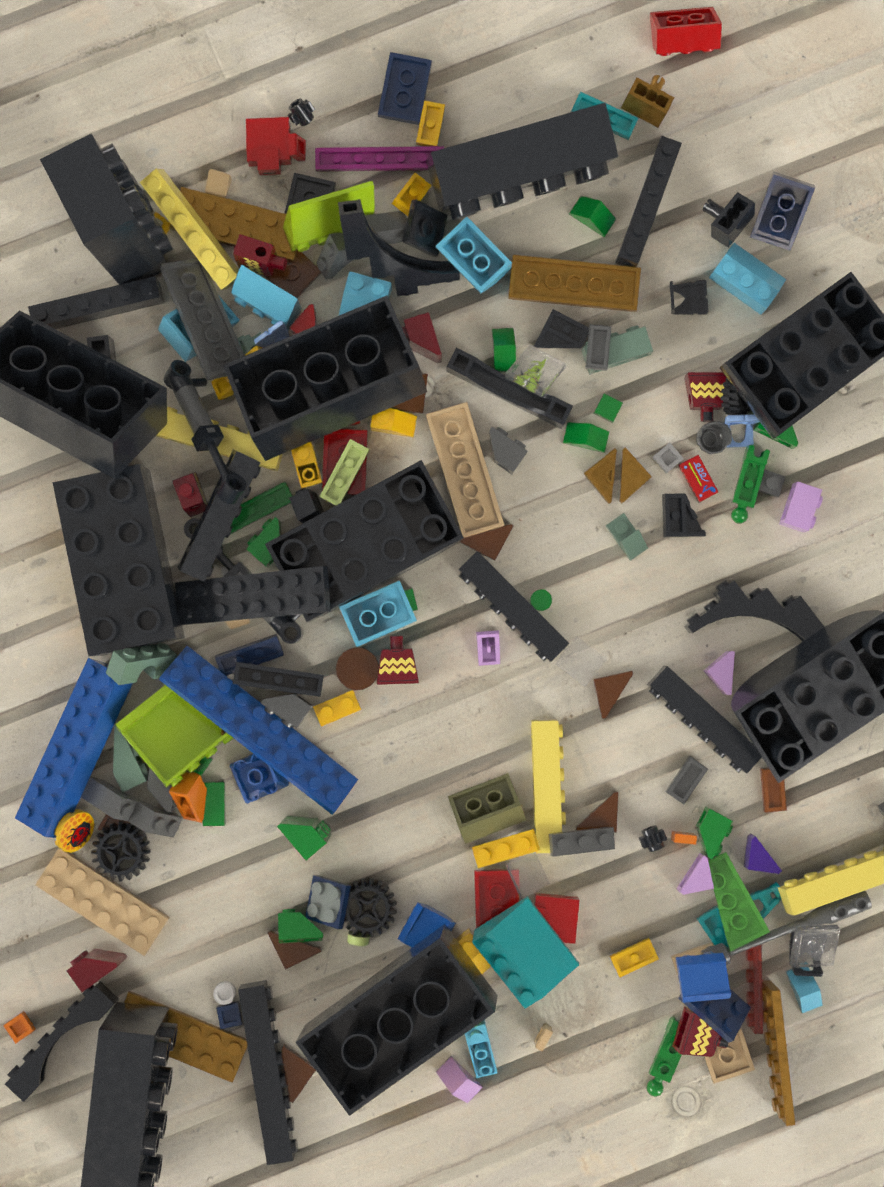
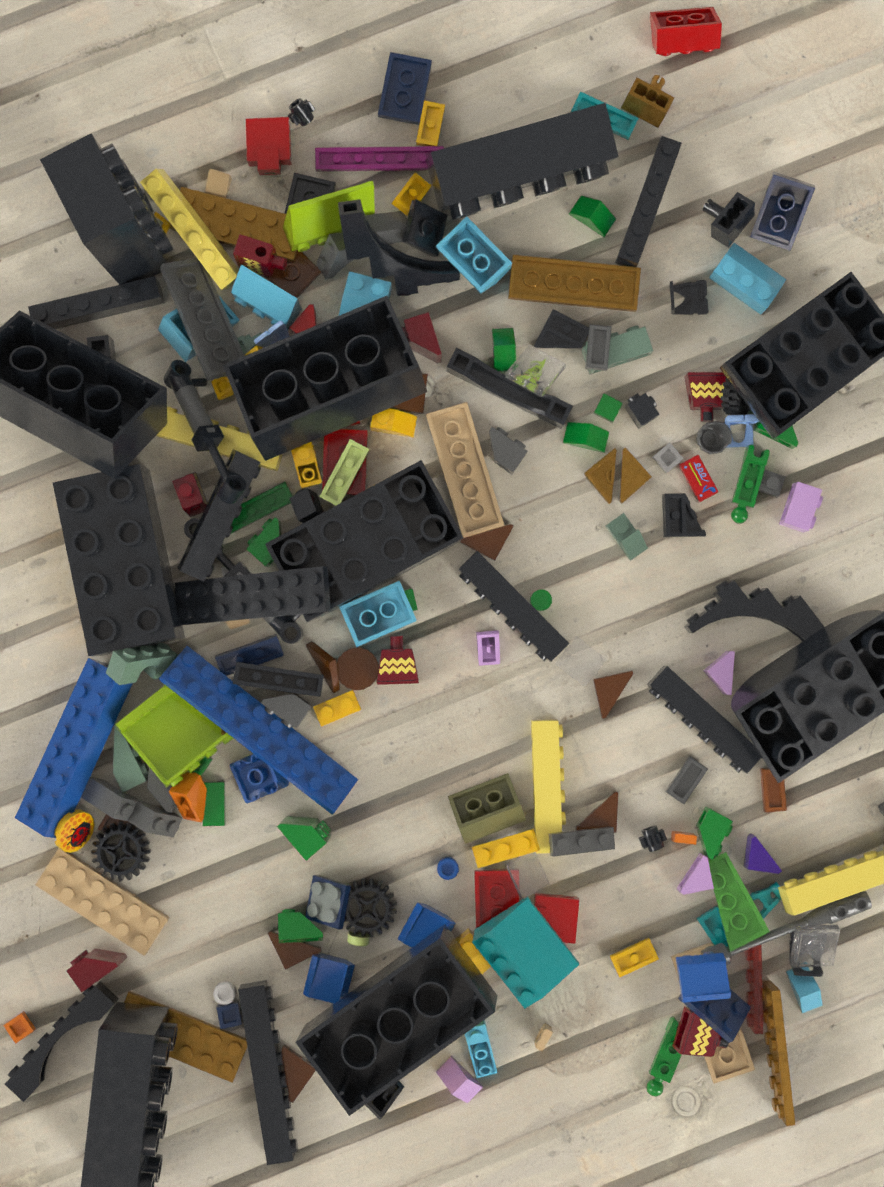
red tile [288,133,306,162] -> none
none -> blue slope [303,953,355,1003]
none -> reddish brown tile [306,641,340,693]
none -> black slope [365,1081,405,1120]
none -> blue tile [437,857,459,880]
none -> black brick [625,393,660,429]

